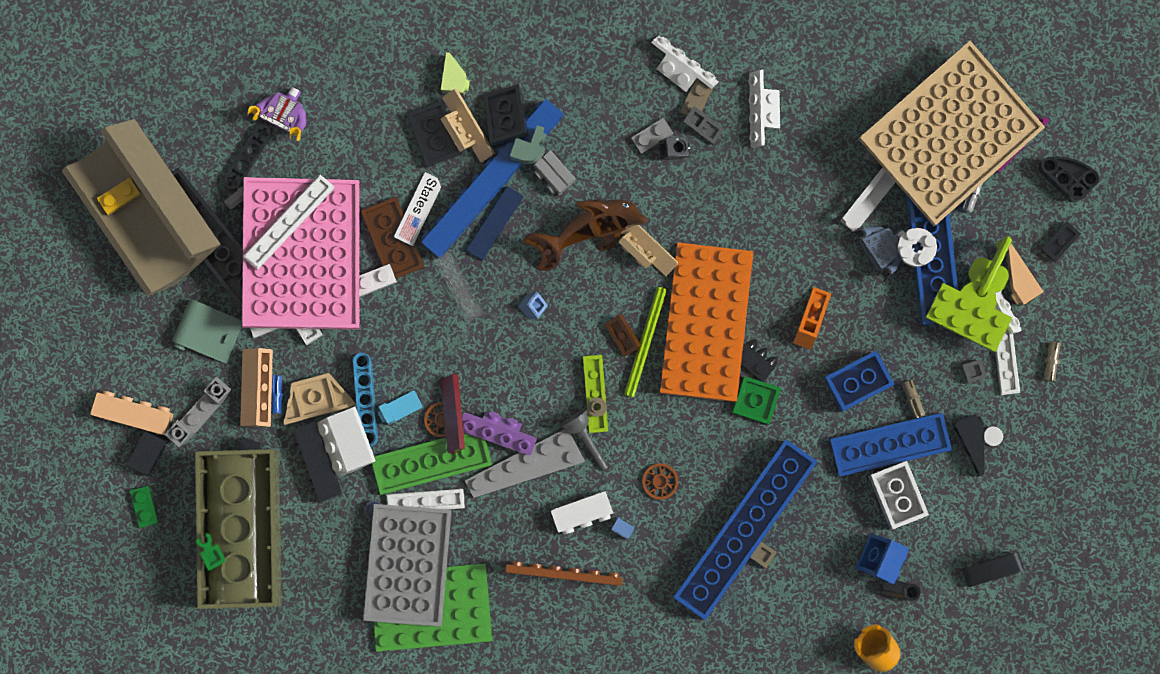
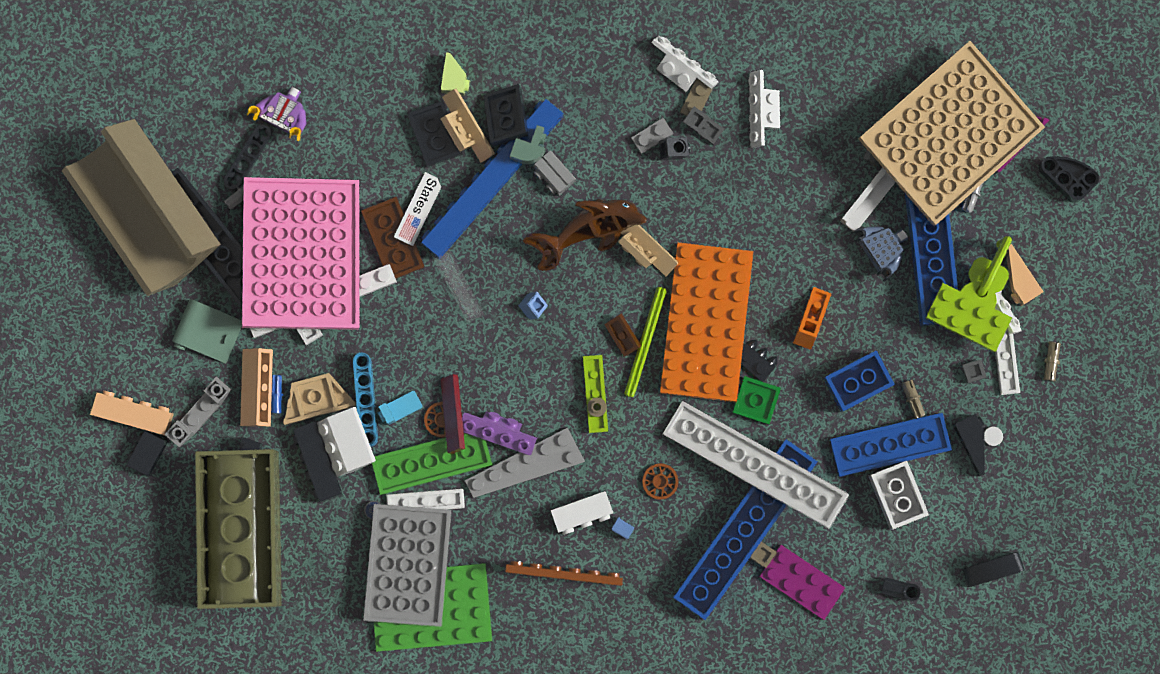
yellow plate [97,177,141,215] -> none
green plate [130,486,159,528] -> none
green plate [196,533,226,570] -> none
white tile [243,175,334,270] -> none
dark blue tile [467,186,524,261] -> none
dark grey piece [561,409,608,471] -> none
light orange cylinder [854,624,900,672] -> none
blue brick [855,533,909,584] -> none
white plate [897,228,937,267] -> none
black plate [1041,221,1081,263] -> none
none -> white plate [663,401,849,529]
none -> magenta plate [759,545,845,620]

